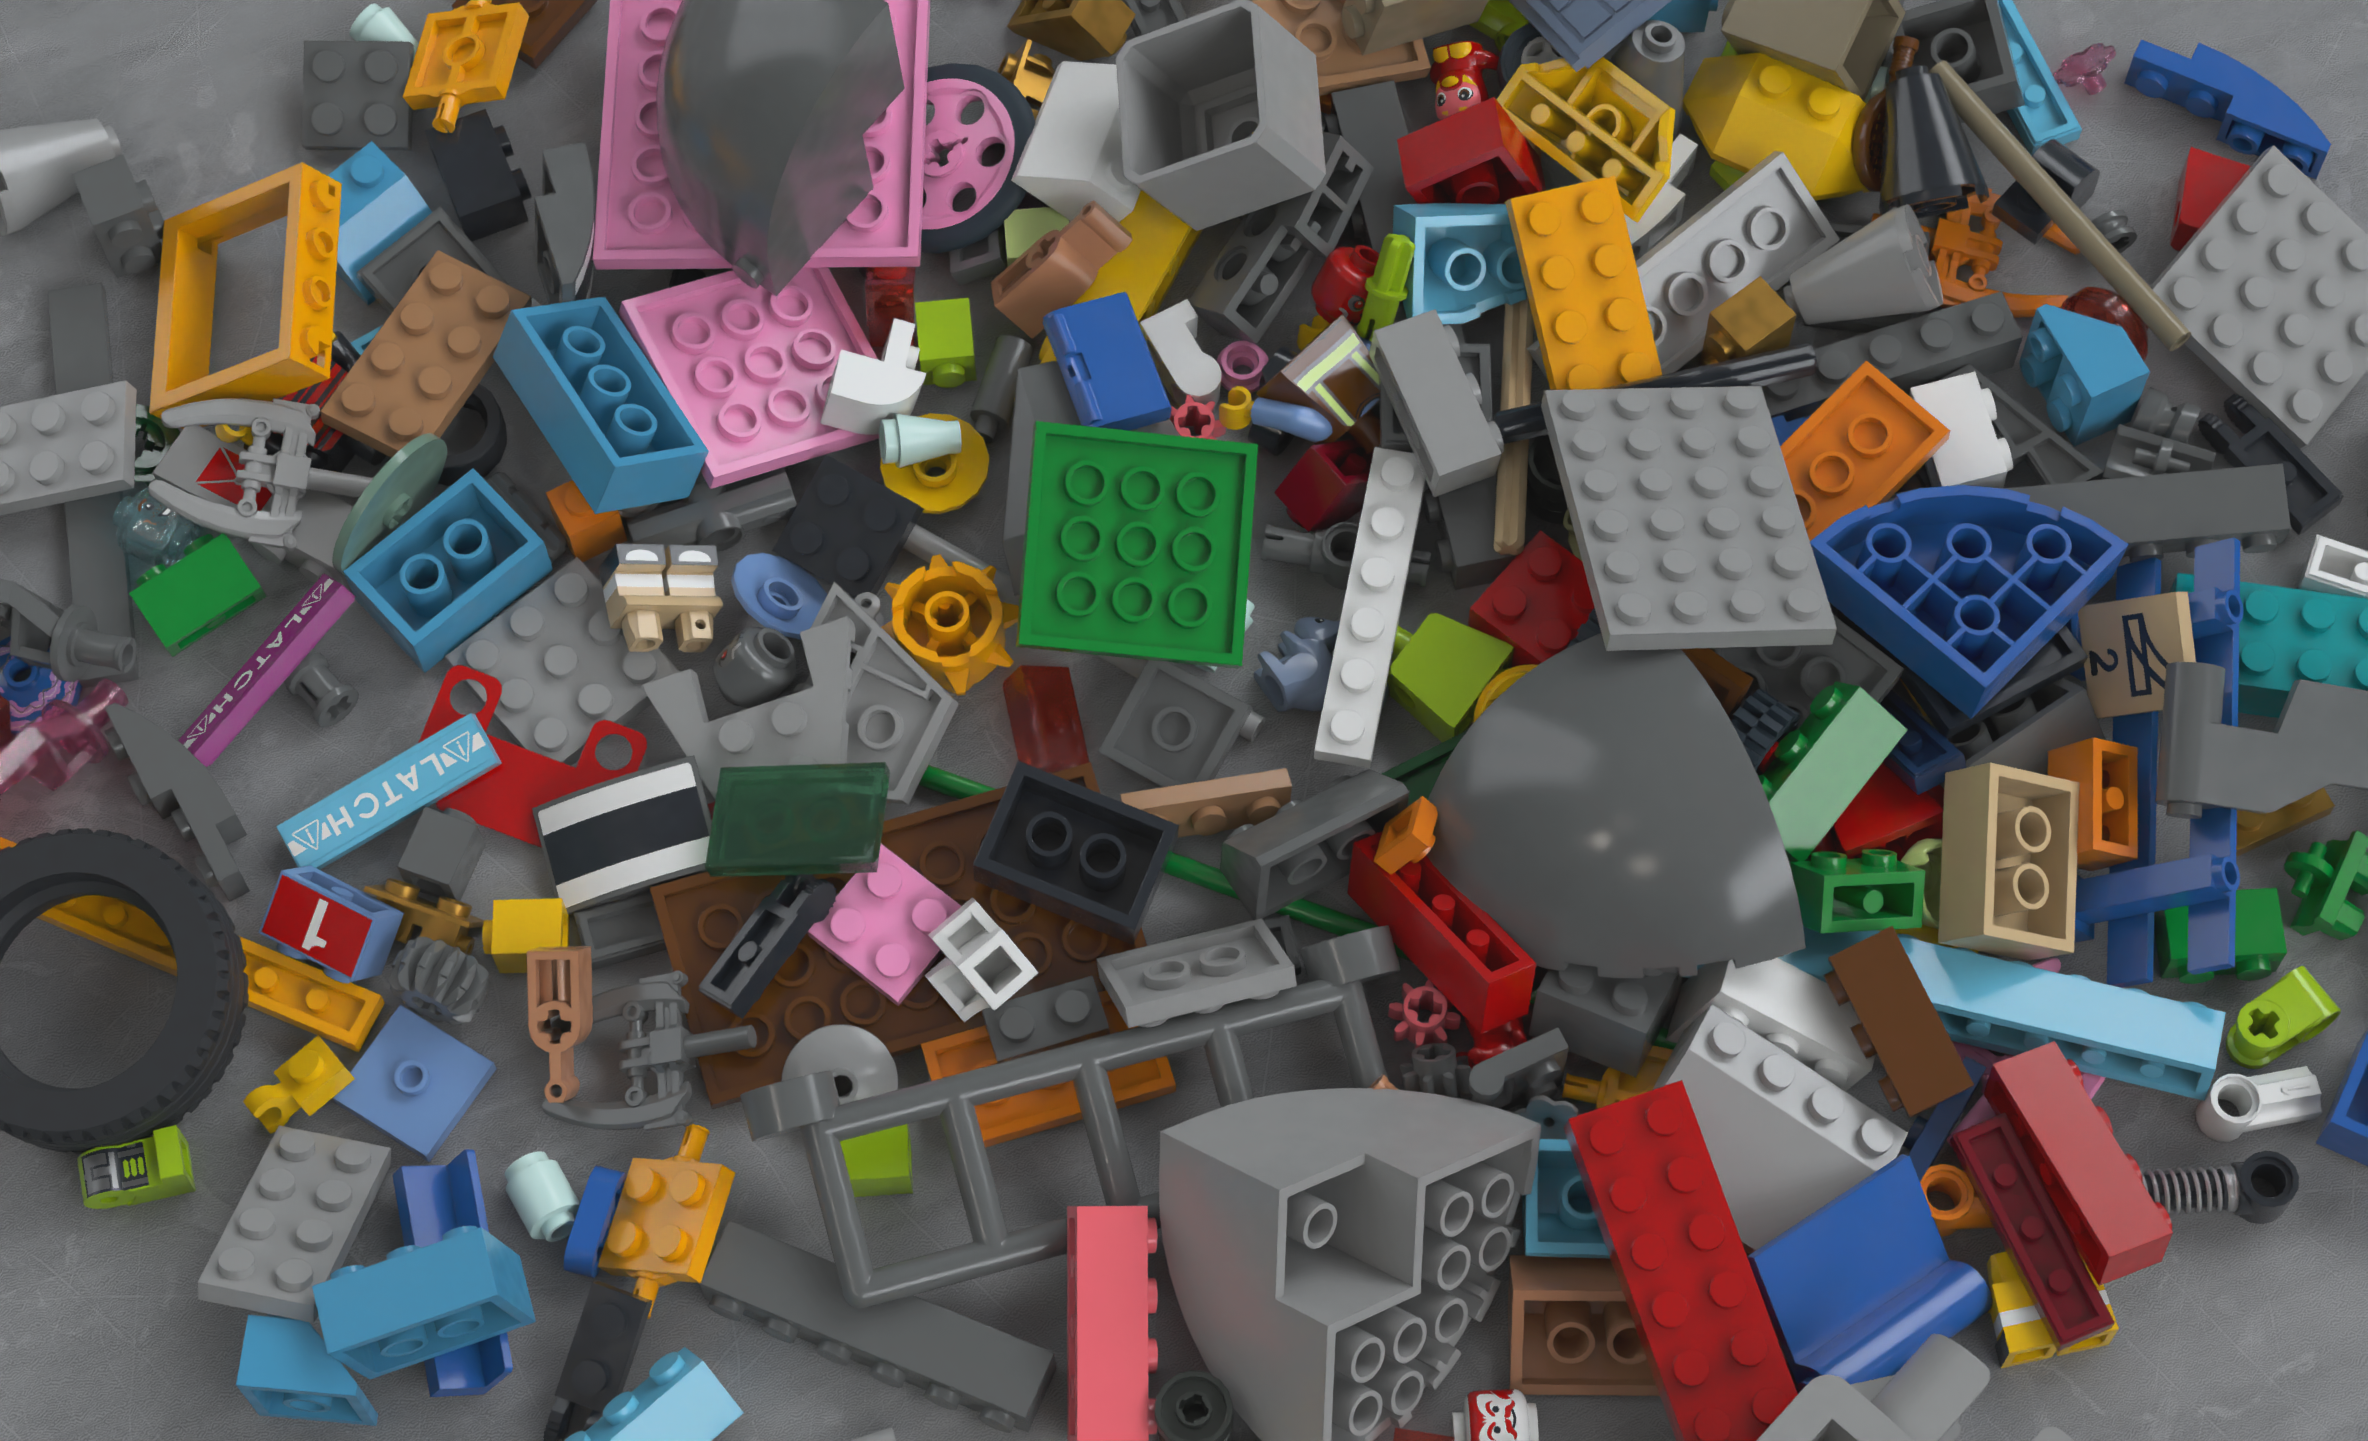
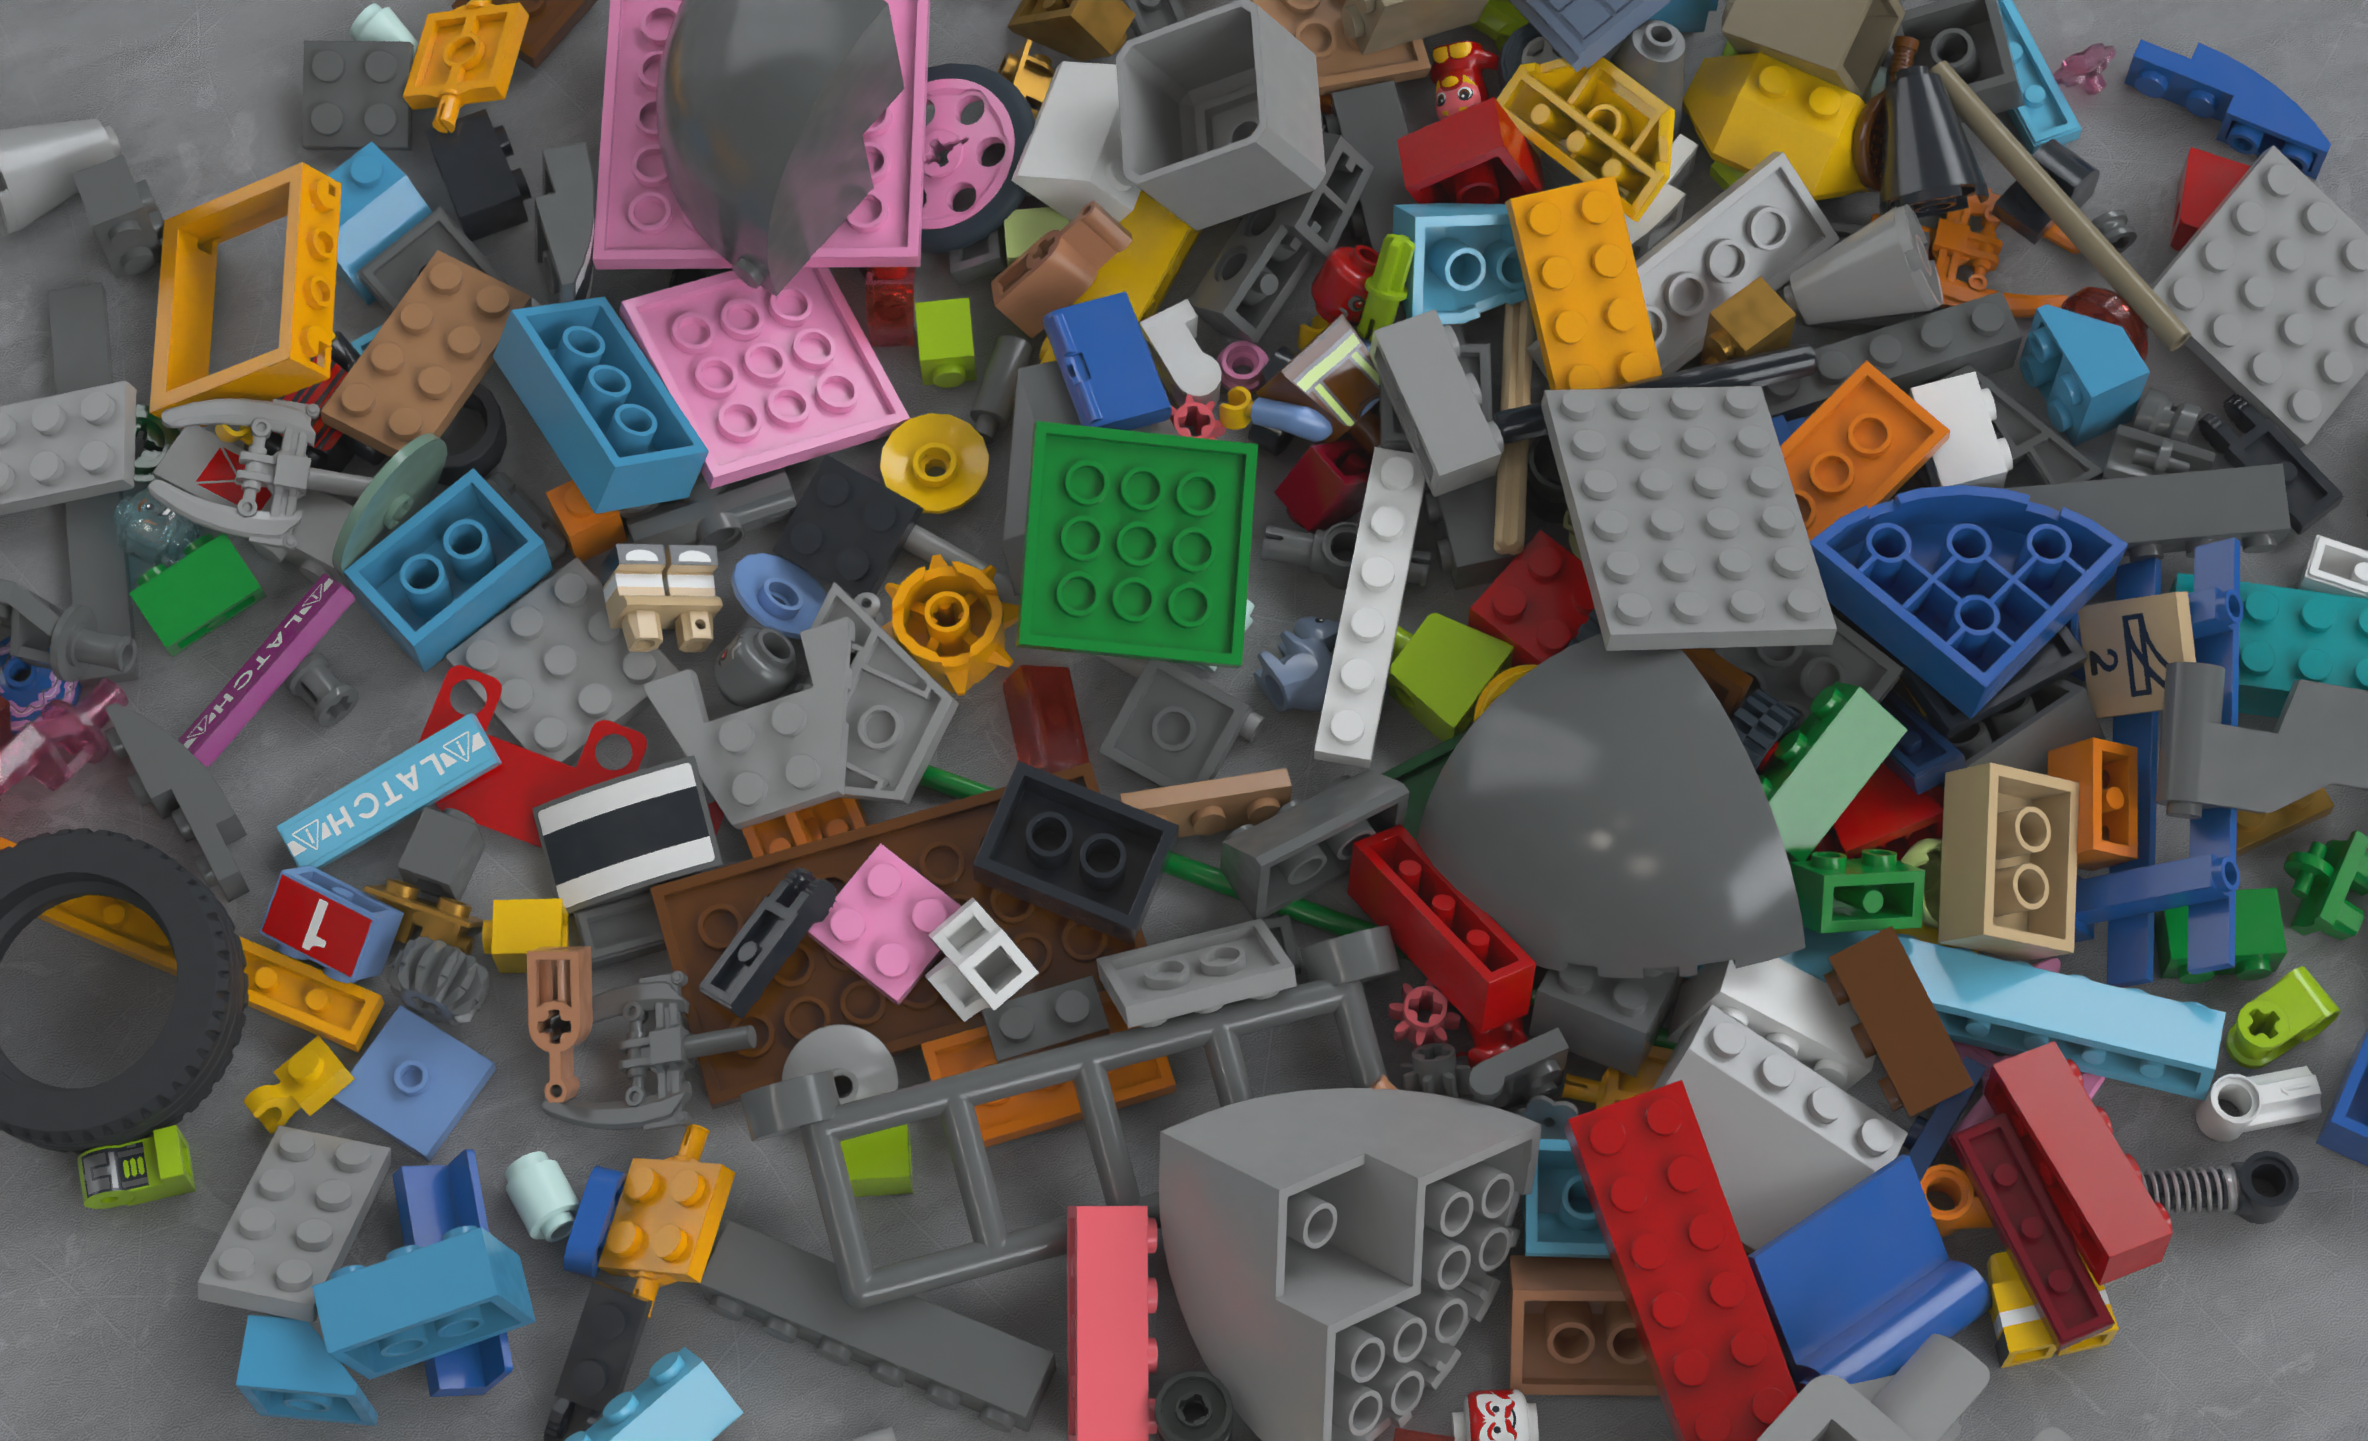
clear green tile [705,762,890,877] -> none
white brick [820,318,926,435] -> none
light aqua cone [879,413,962,468] -> none
orange plate [1374,796,1438,875] -> none

